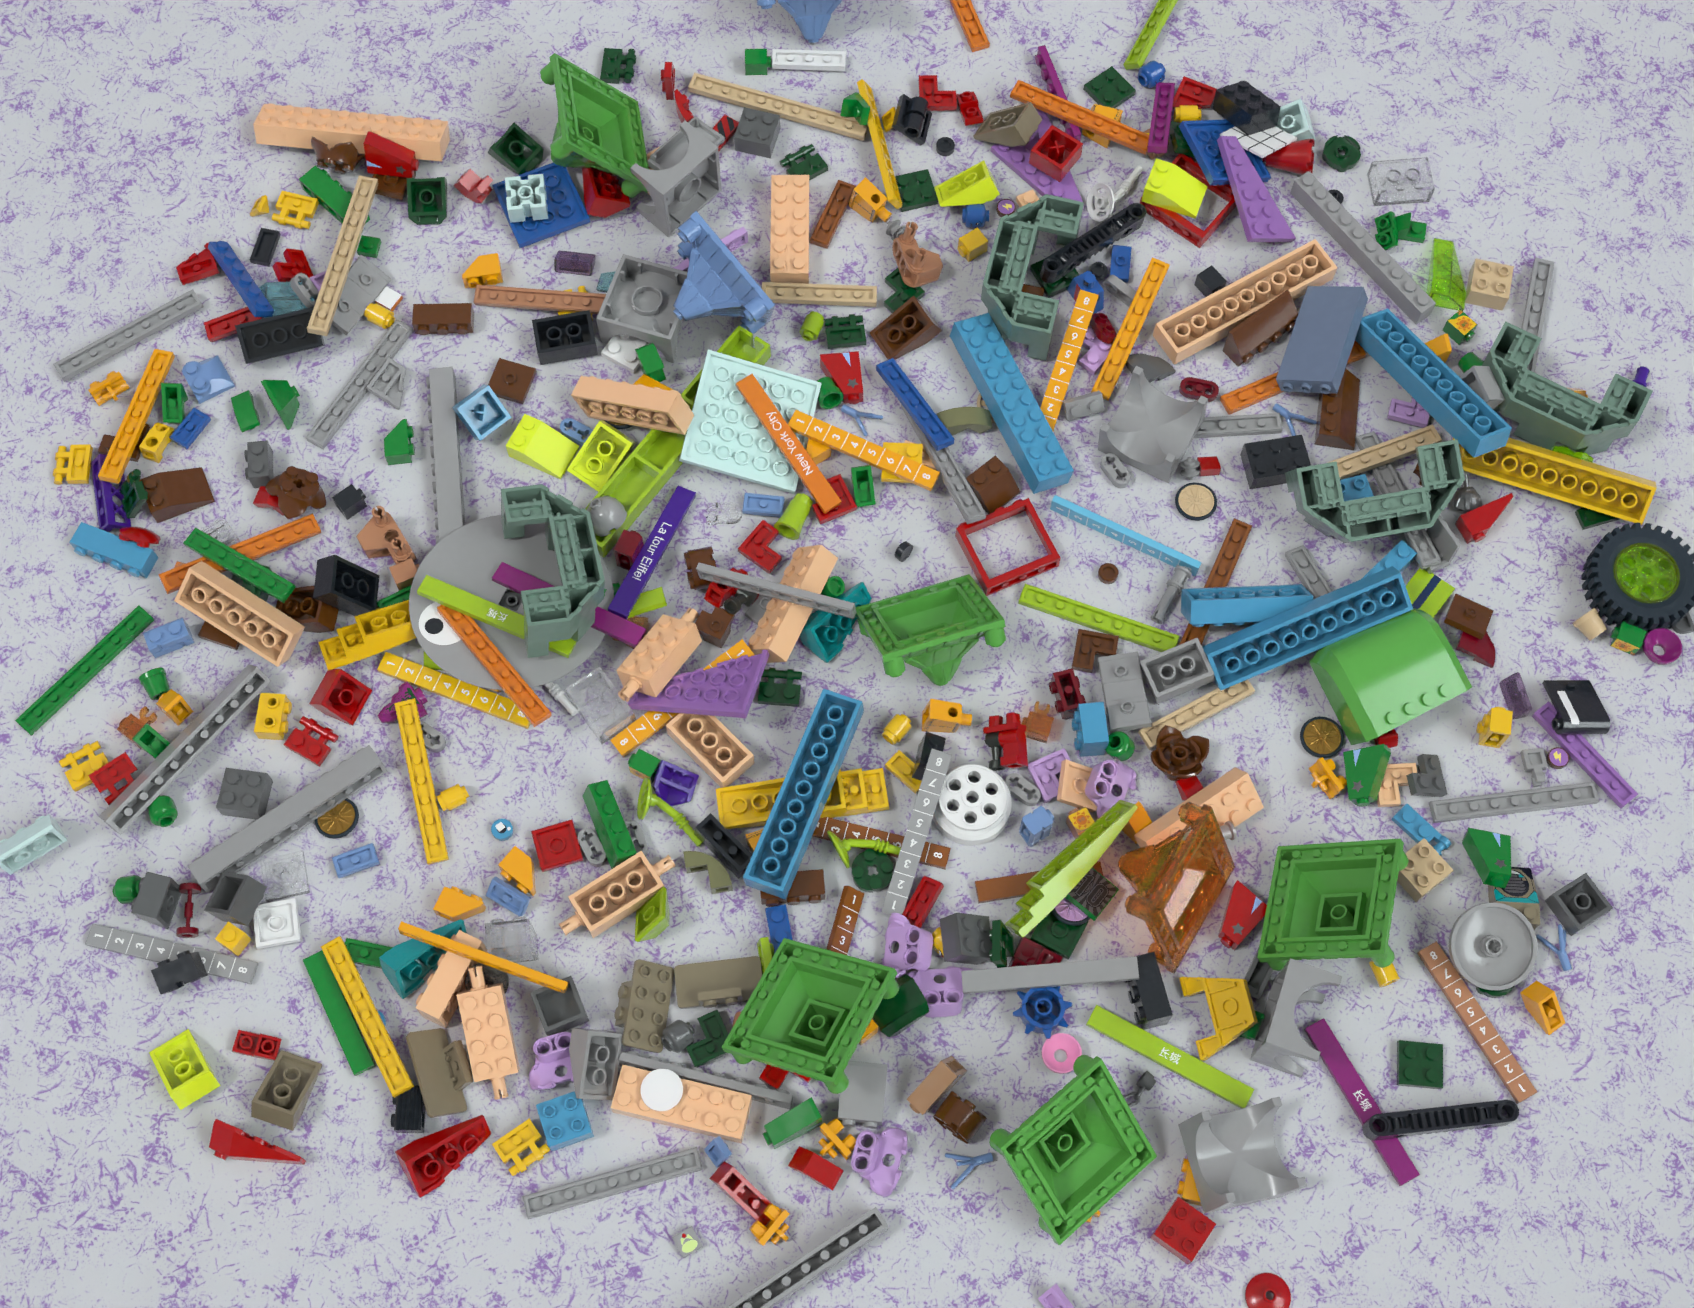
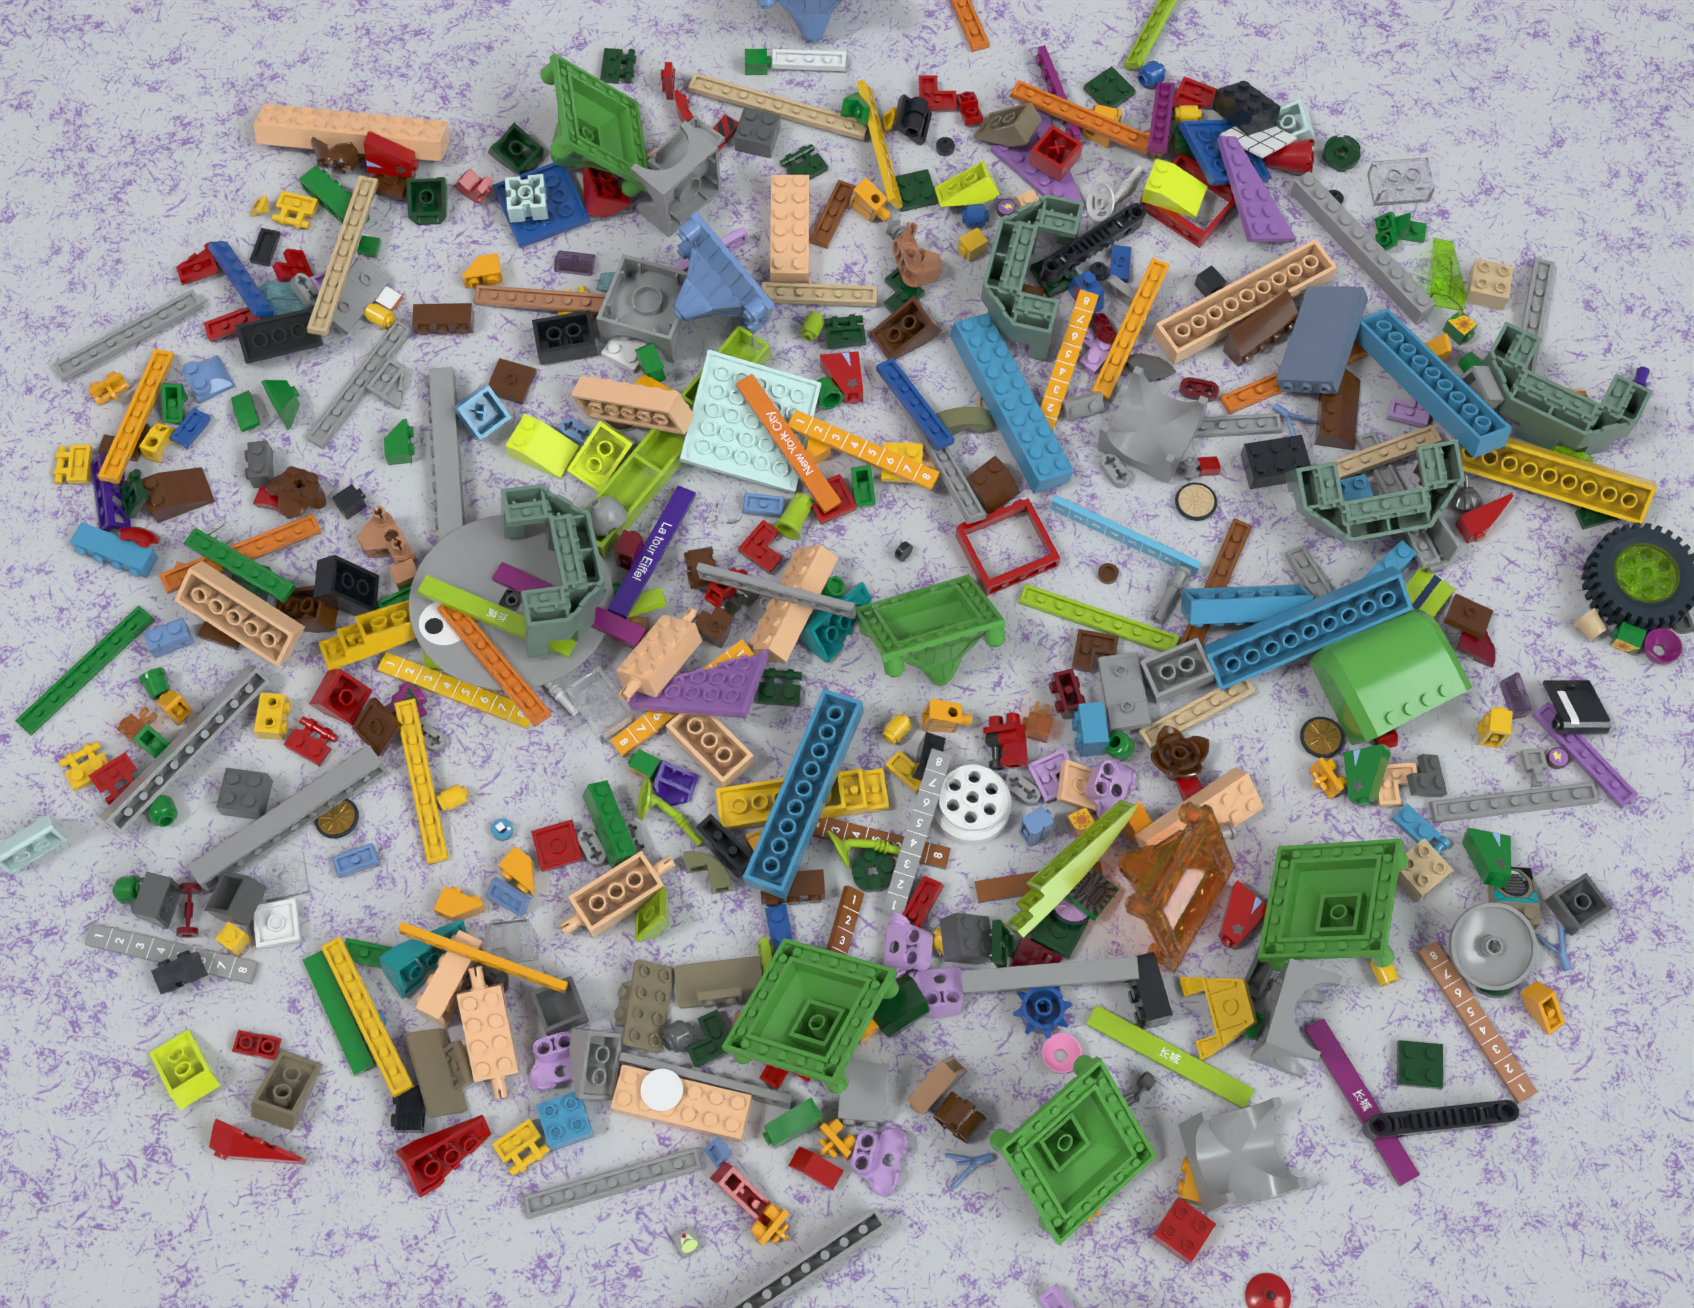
medium blue plant [841,404,883,436] -> none
none -> reddish brown plate [352,697,402,756]

